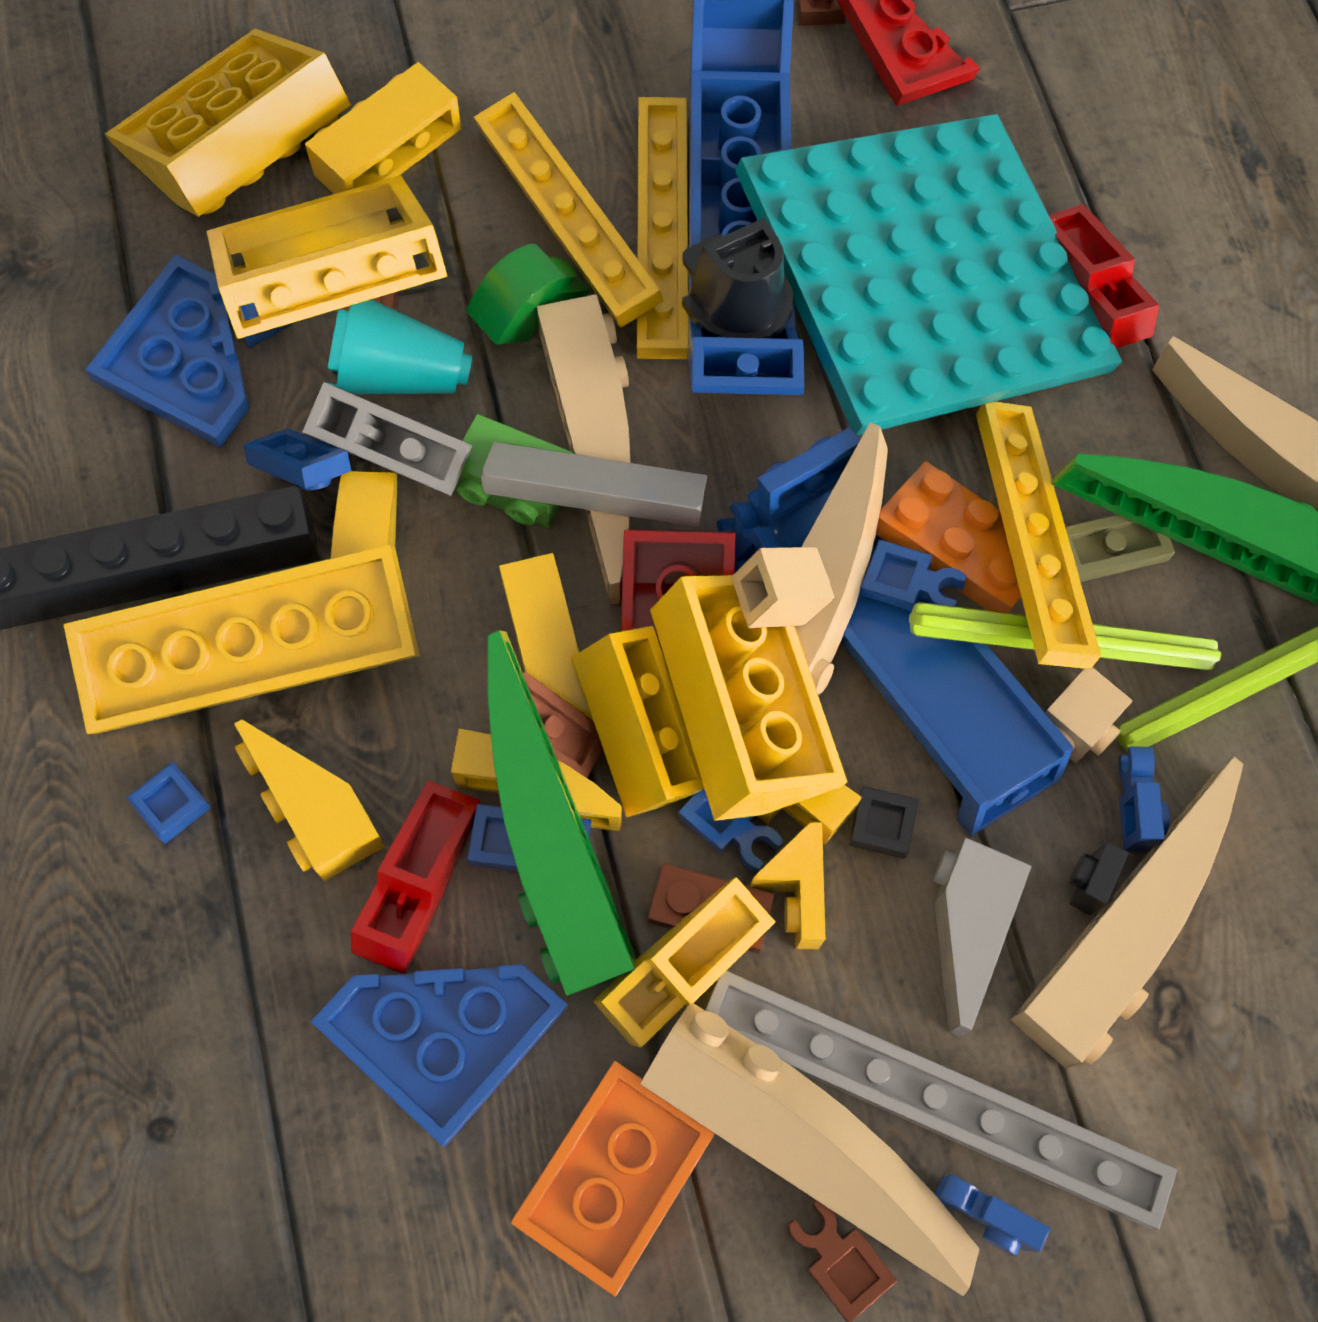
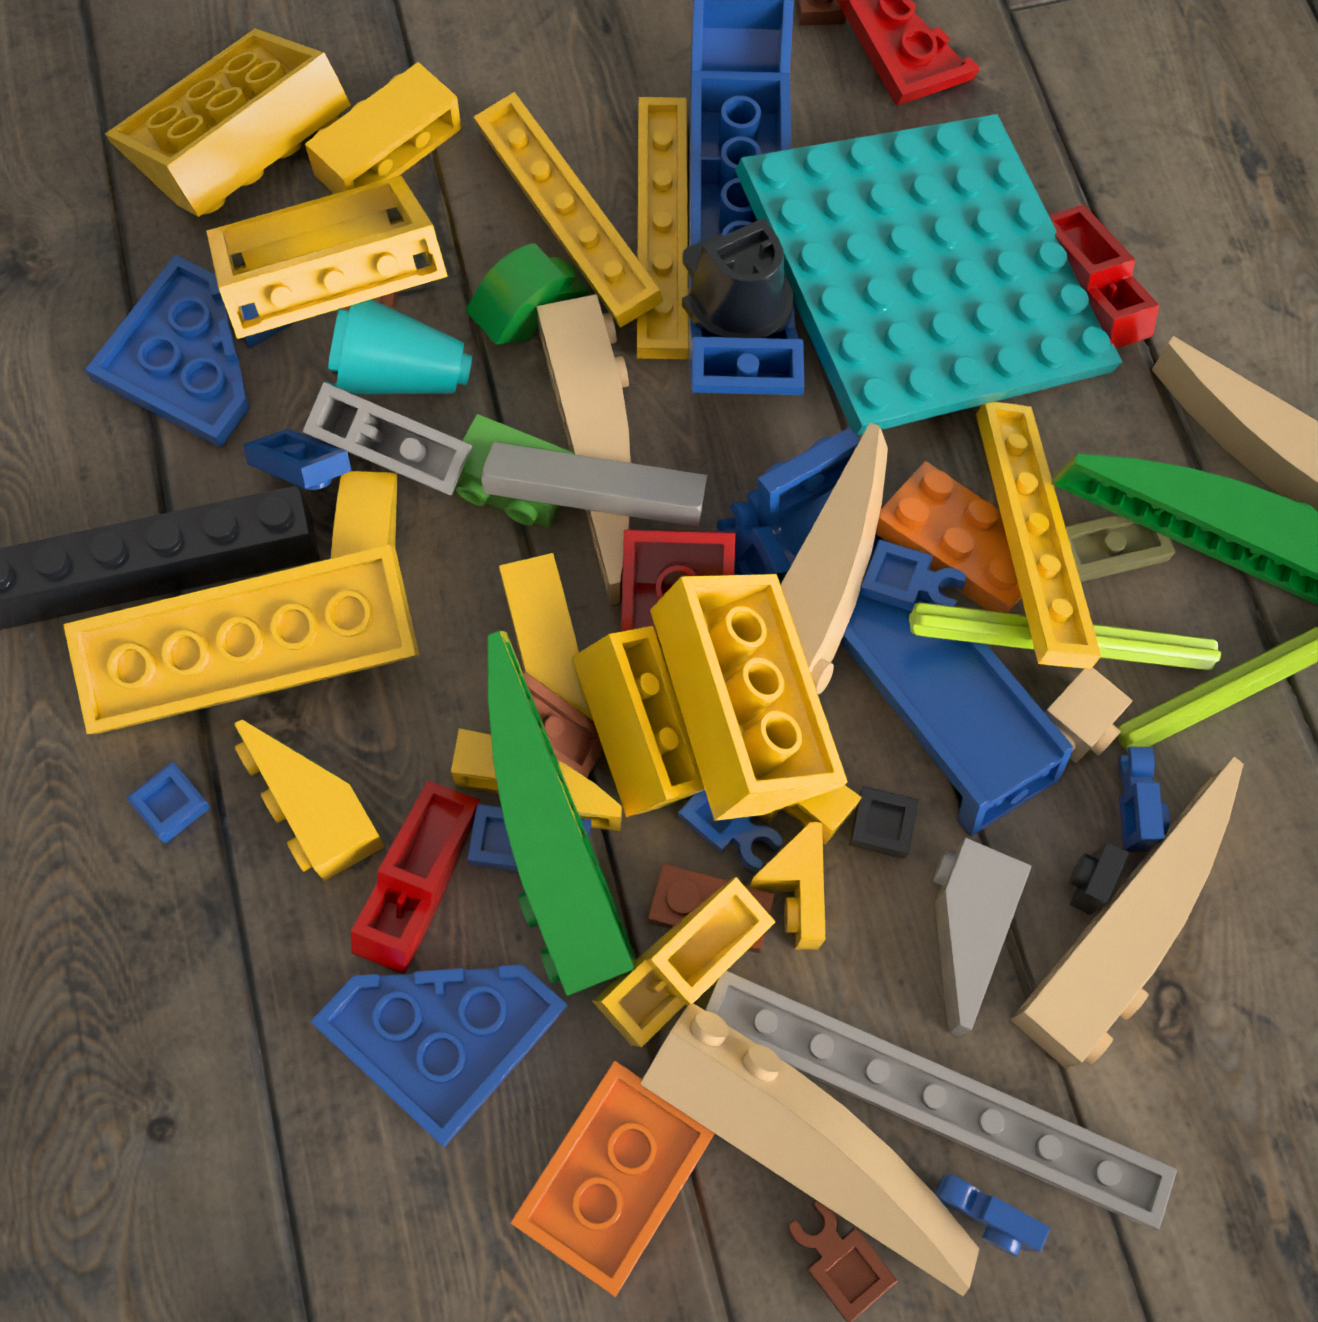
tan brick [731,547,835,628] -> none

